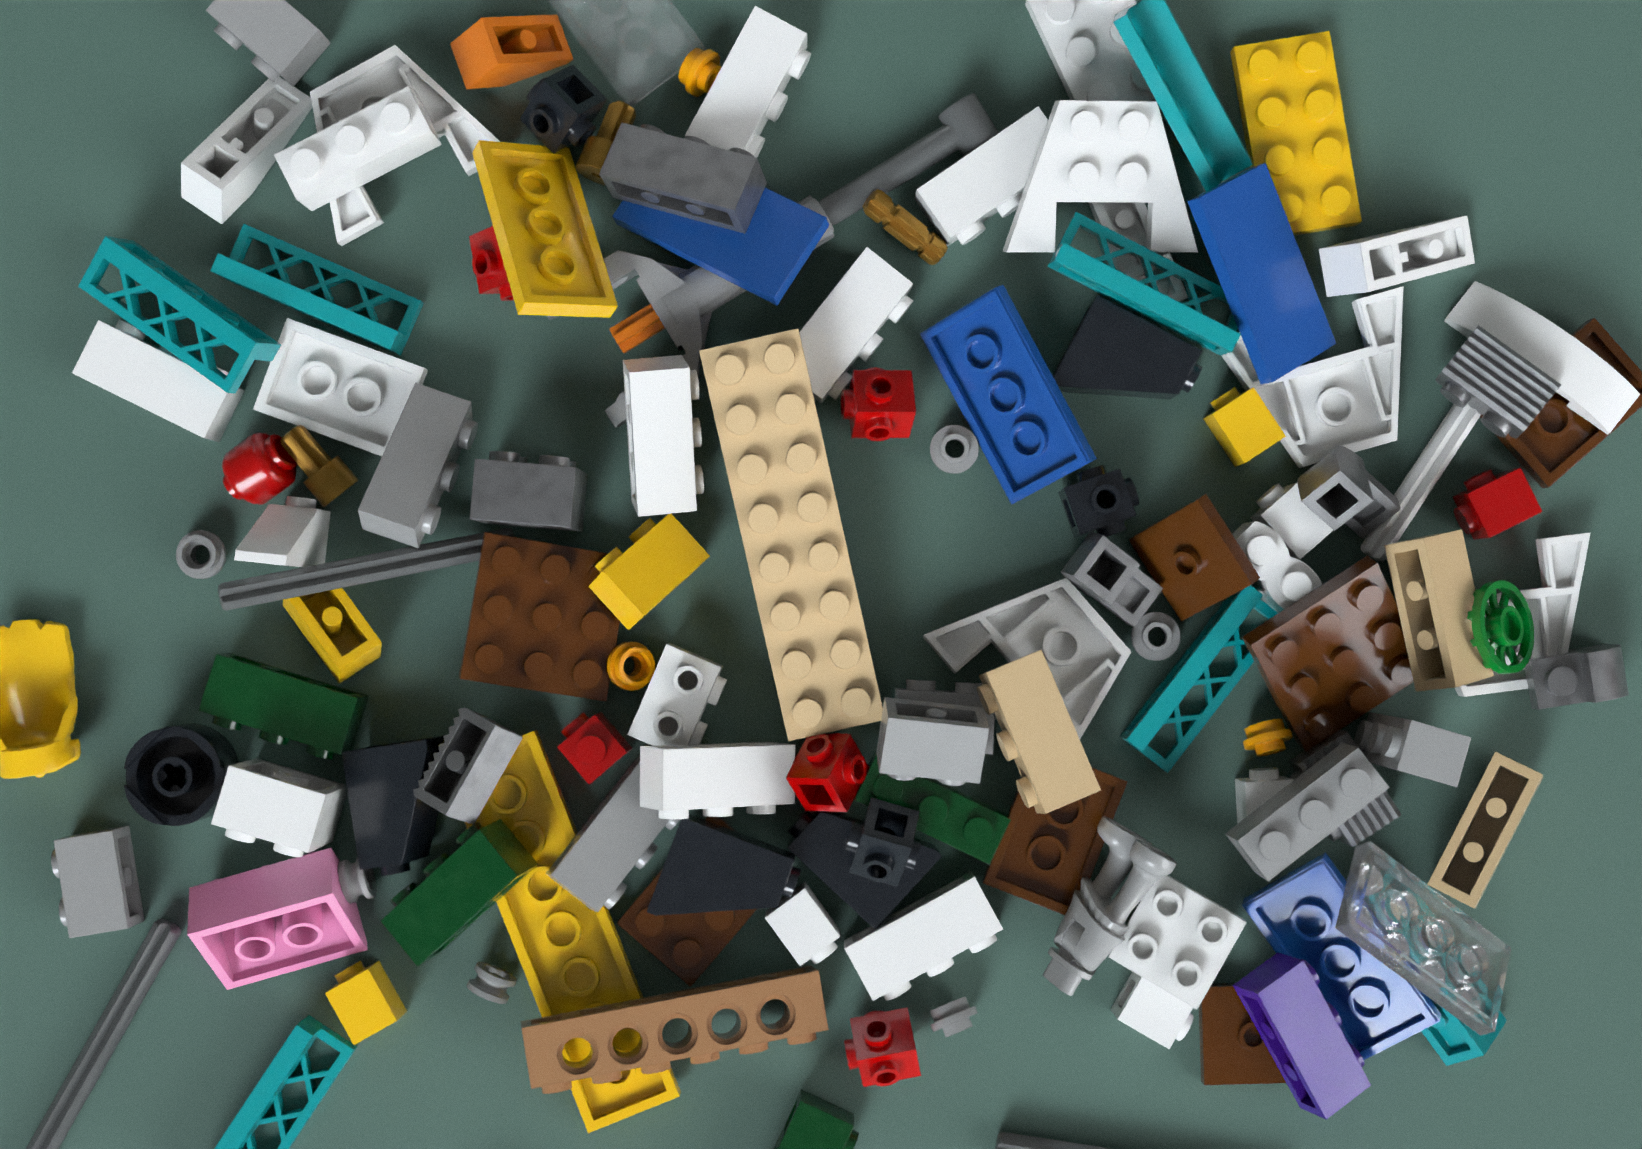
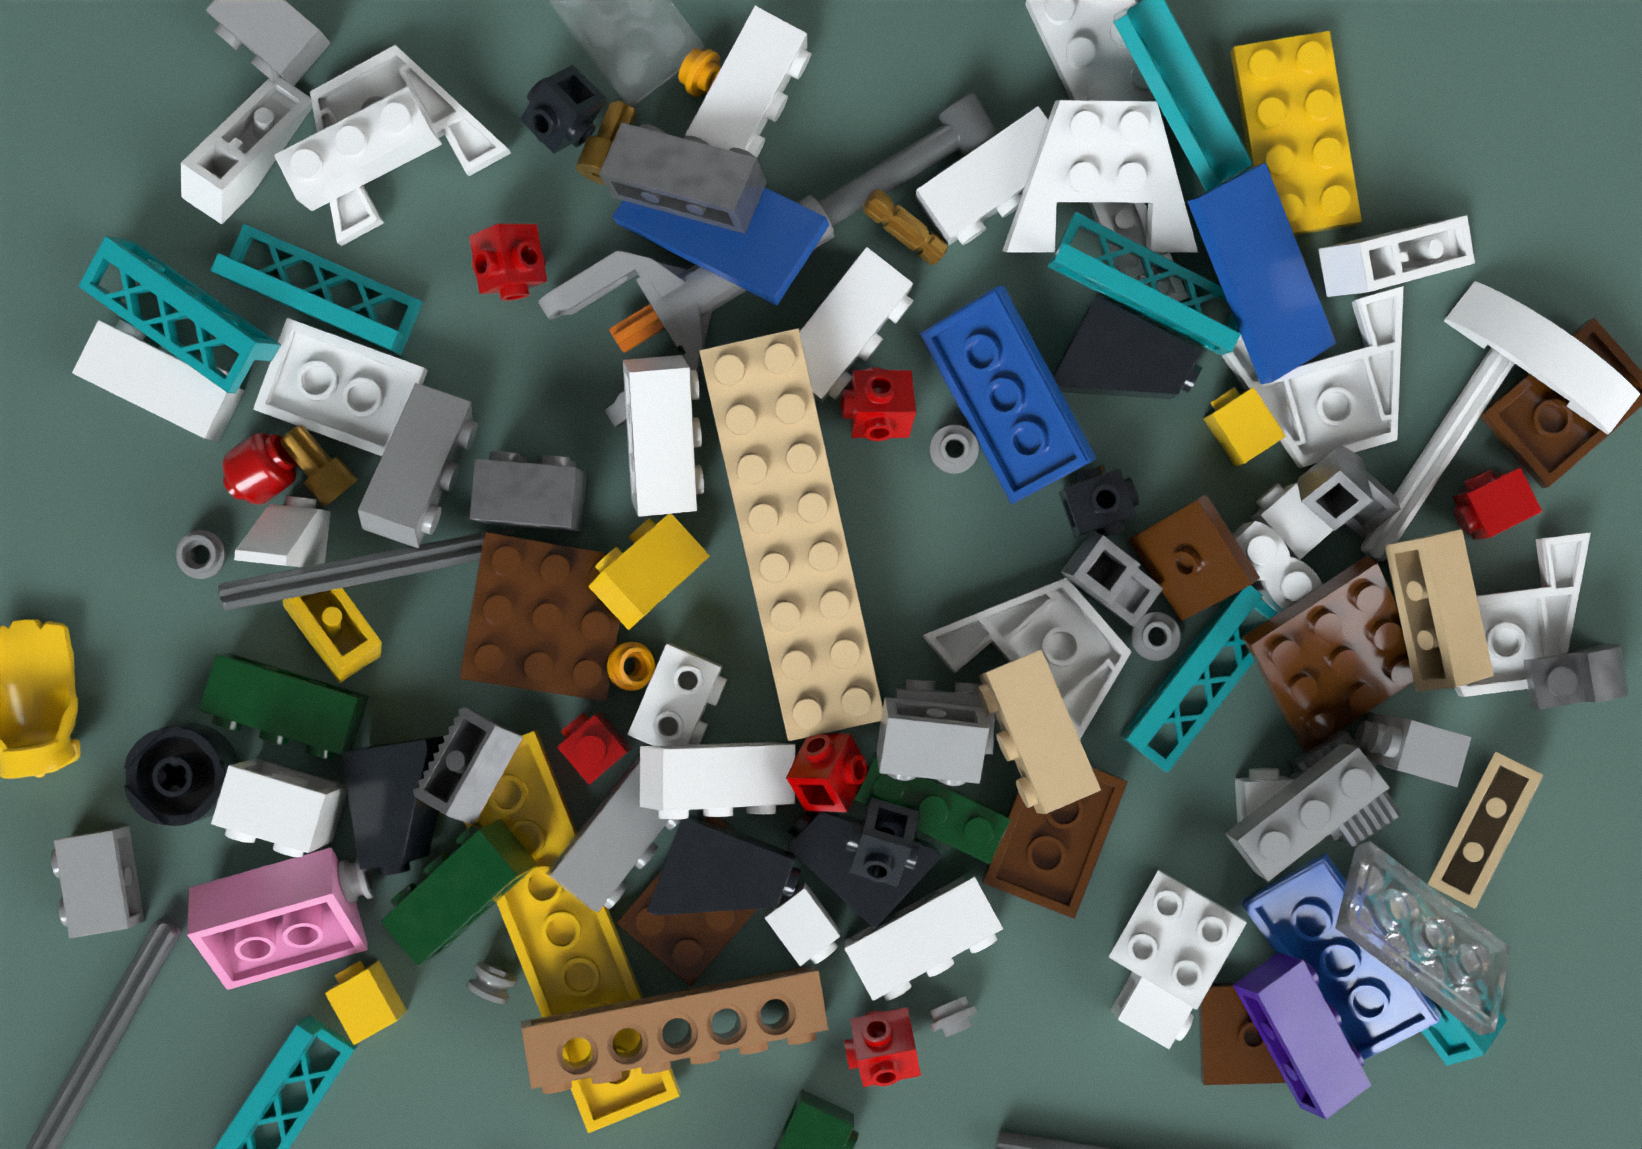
orange slope [450,14,574,89] -> none
yellow plate [472,140,618,318] -> none
light grey piece [1043,816,1177,996] -> none
light orange plate [1243,719,1293,757] -> none
flat silver brick [1435,325,1561,439] -> none
green wheel [1467,580,1534,674] -> none

